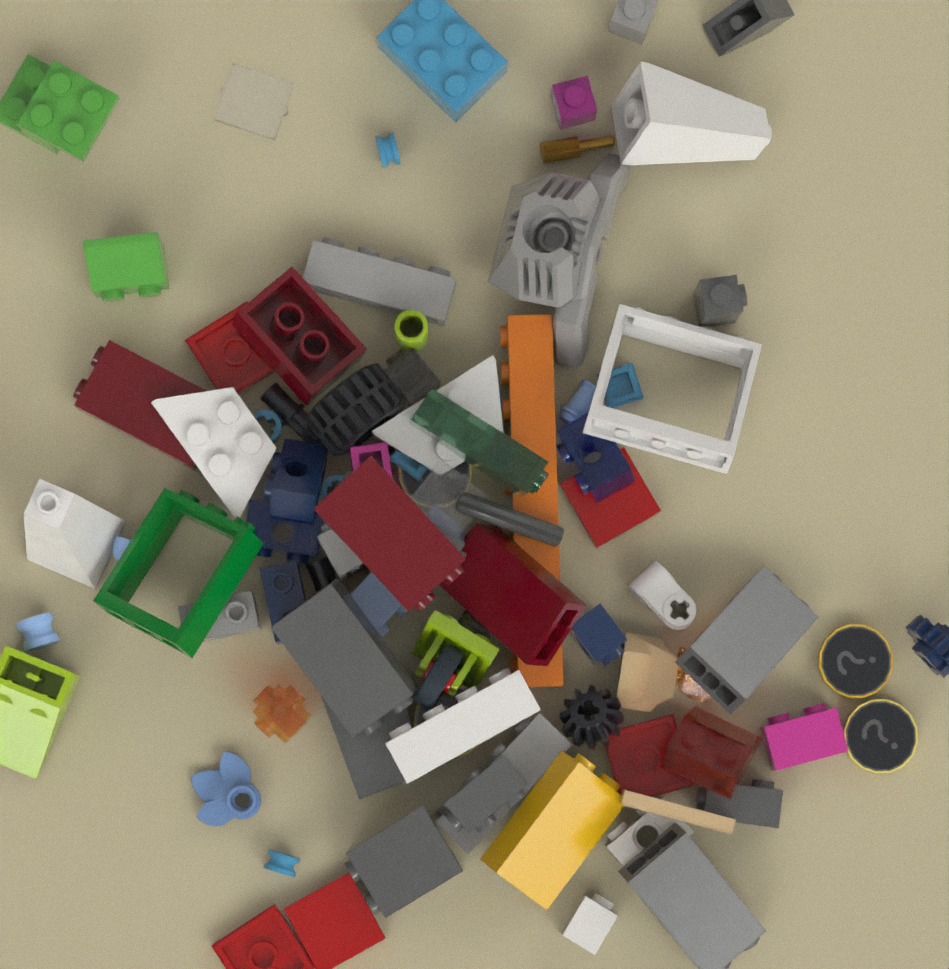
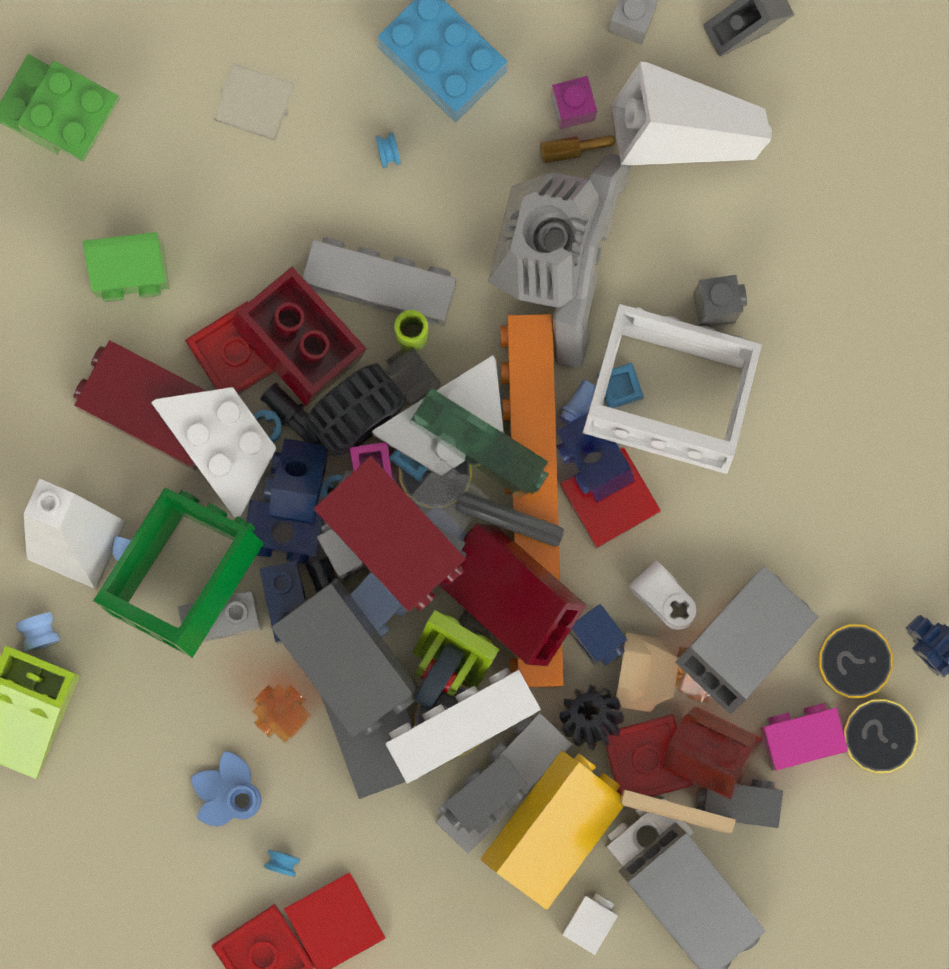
dark grey slope [344,805,463,918] -> none

